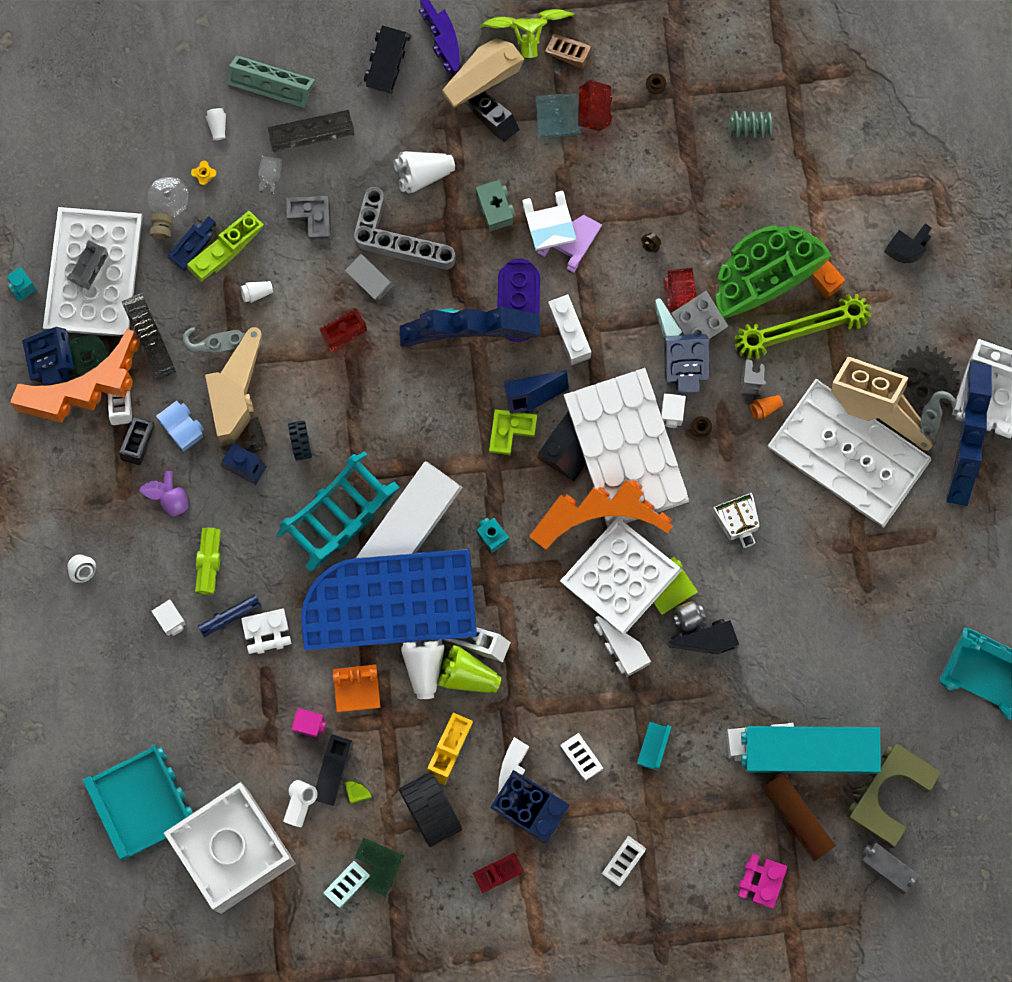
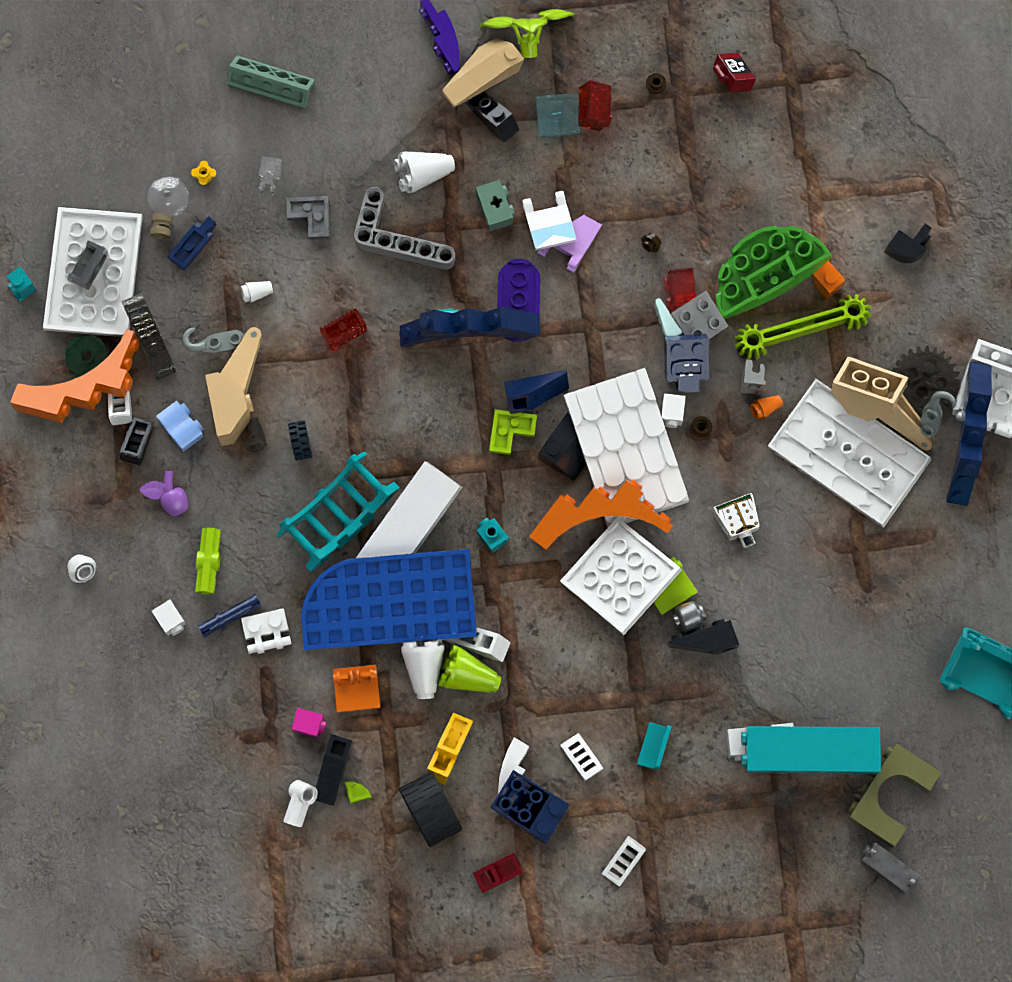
dark blue piece [22,327,74,386] -> none
teal panel [82,744,193,861] -> none
white piece [164,782,296,914] -> none
lime slope [187,211,264,282] -> none
white cone [206,108,226,140] -> none
dark blue torso [221,443,267,485] -> none
clear smoke fence [268,110,354,152] -> none
light aqua slope [324,861,370,909] -> none
light grey hinge [345,254,394,300] -> none
clear green plate [354,838,404,897] -> none
black wedge [364,25,411,94] -> none
medium nougat slope [545,34,591,69] -> none
white arch [548,294,591,366] -> none
white slope [594,616,651,677] -> none
sand green piece [729,111,772,139] -> none
dark pink plate [738,854,788,909] -> none
reddish brown brick [762,773,836,861] -> none
none -> dark red piece [713,53,756,93]

